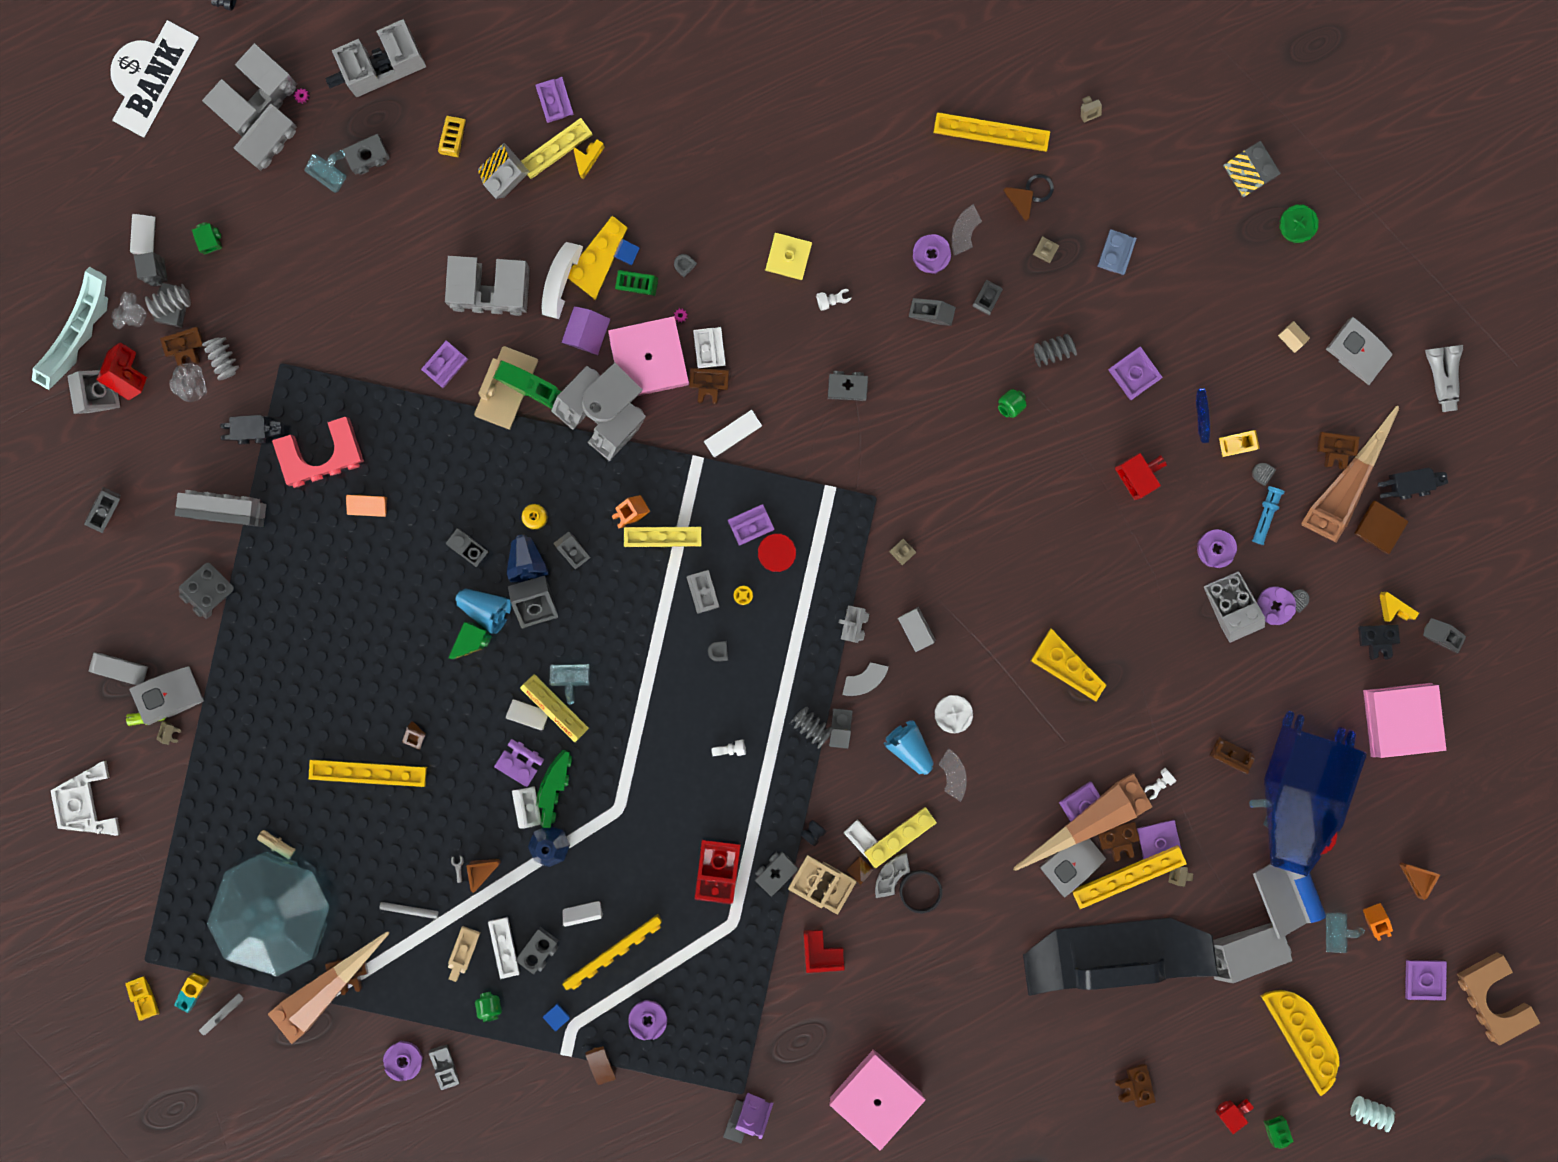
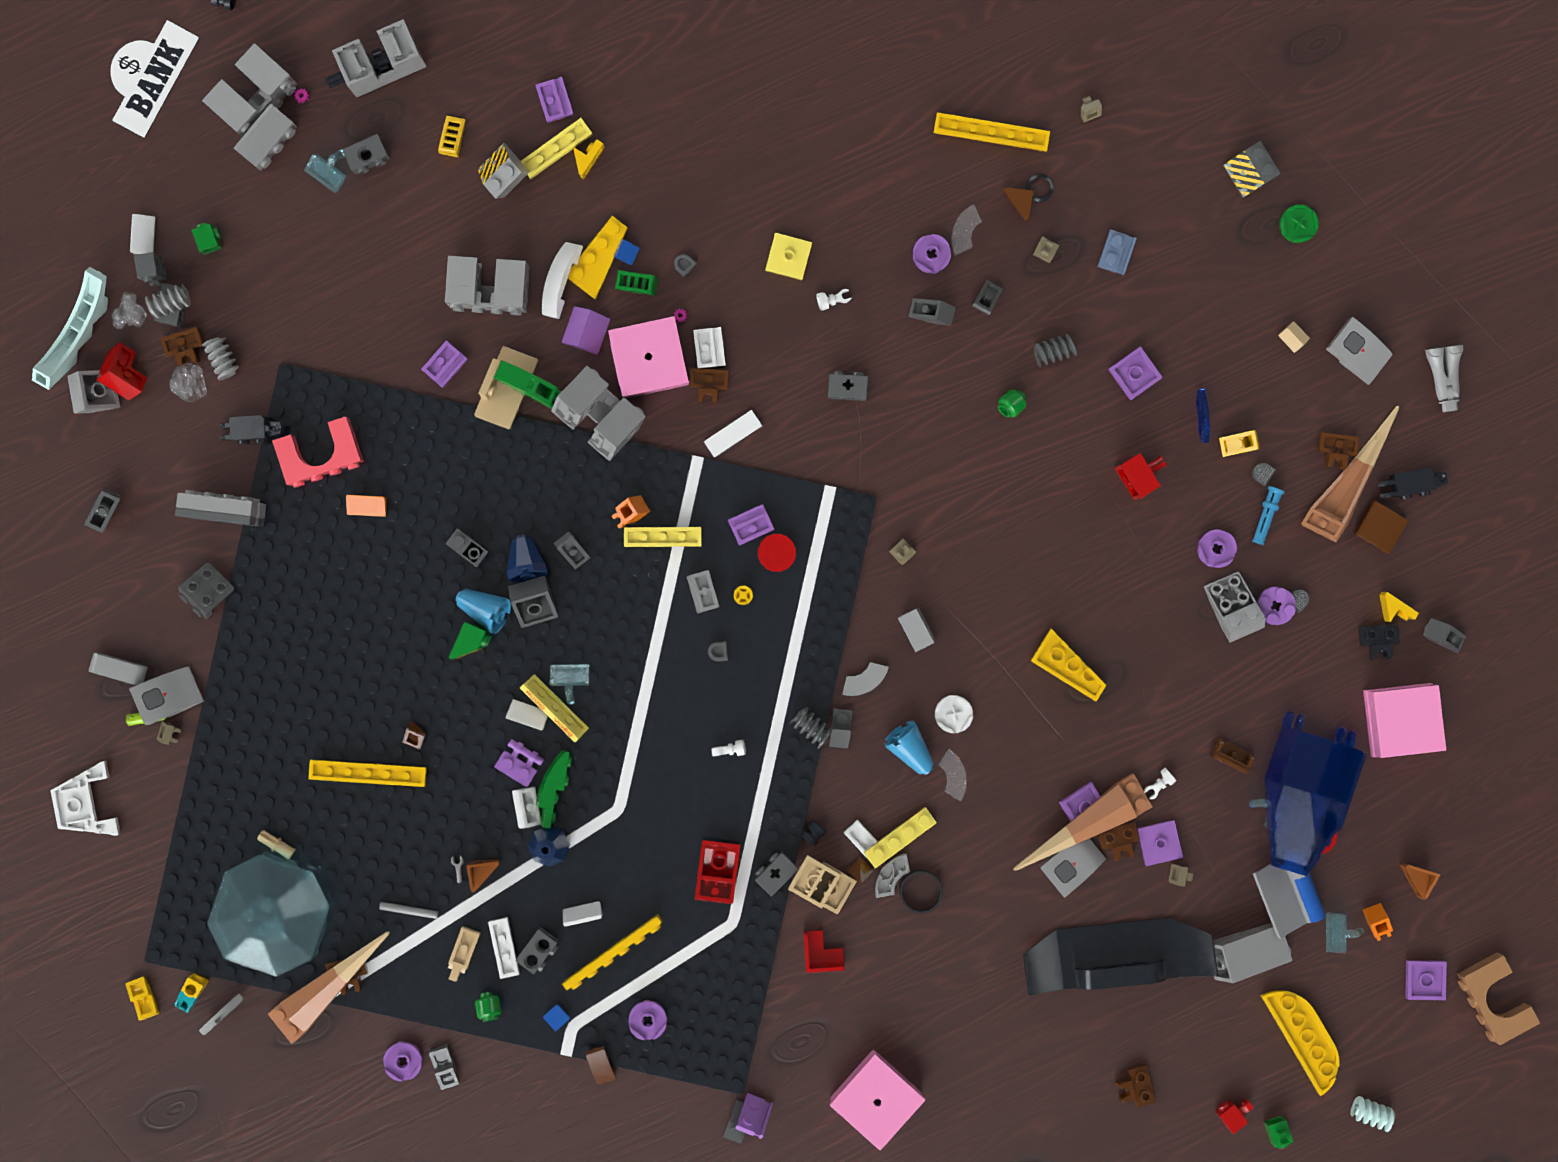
yellow head [521,504,548,529] -> none
light grey tile [582,363,643,422] -> none
light grey hips [839,606,869,643] -> none
yellow plate [1072,845,1187,909] -> none

